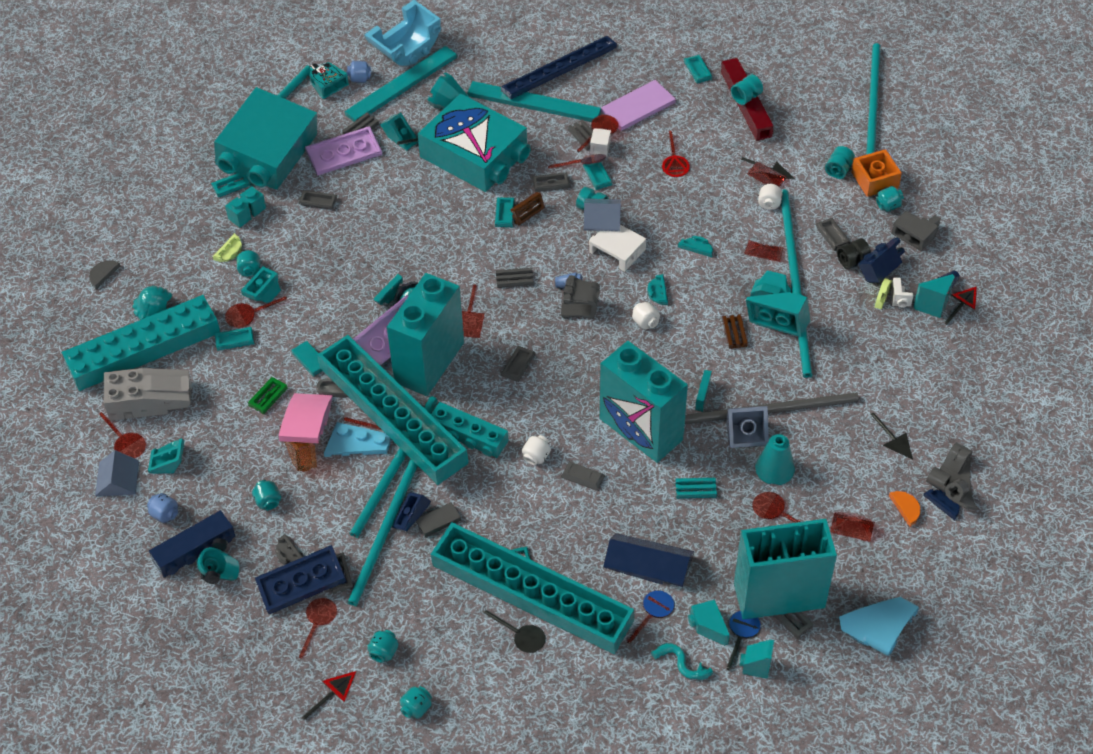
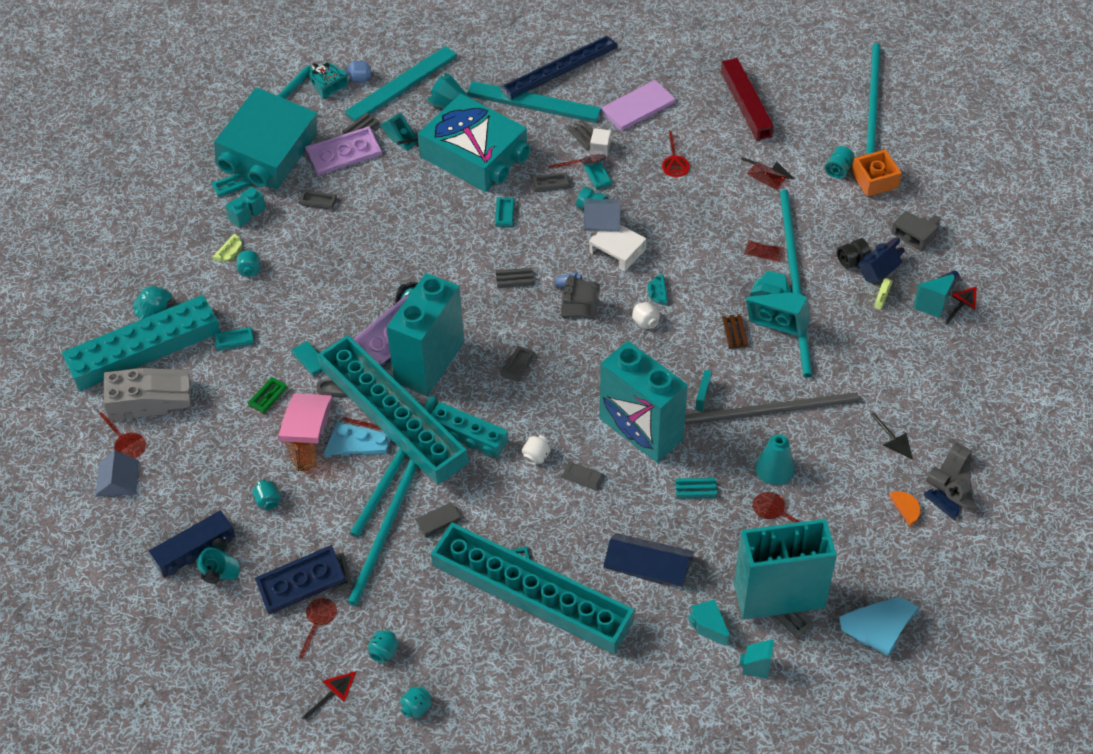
dark grey tile [89,260,121,290] -> none
medium blue head [147,493,178,523] -> none
teal slope [148,438,185,474] -> none
clear red piece [225,296,287,328] -> none
teal slope [241,266,281,304] -> none
dark grey tile [275,534,303,565] -> none
medium azure cylinder [365,0,441,66] -> none
teal tile [373,274,403,305] -> none
dark blue slope [392,492,431,532] -> none
clear red piece [462,285,485,338] -> none
pearl dark grey piece [484,610,545,653] -> none
reddish brown tile [510,192,545,226] -> none
clear red piece [577,115,619,153] -> none
blue piece [627,590,674,644] -> none
teal animal [651,643,713,680] -> none
teal tile [678,236,713,258] -> none
teal tile [684,54,712,83] -> none
sand blue slope [726,406,769,448] -> none
blue piece [726,611,761,670] -> none
teal wheel [731,74,763,105] -> none
white head [758,184,782,210] -> none
dark grey tile [816,218,850,251] -> none
clear red slope [830,512,875,542] -> none
teal head [876,186,904,212] -> none
white bracket [891,278,913,308] -> none

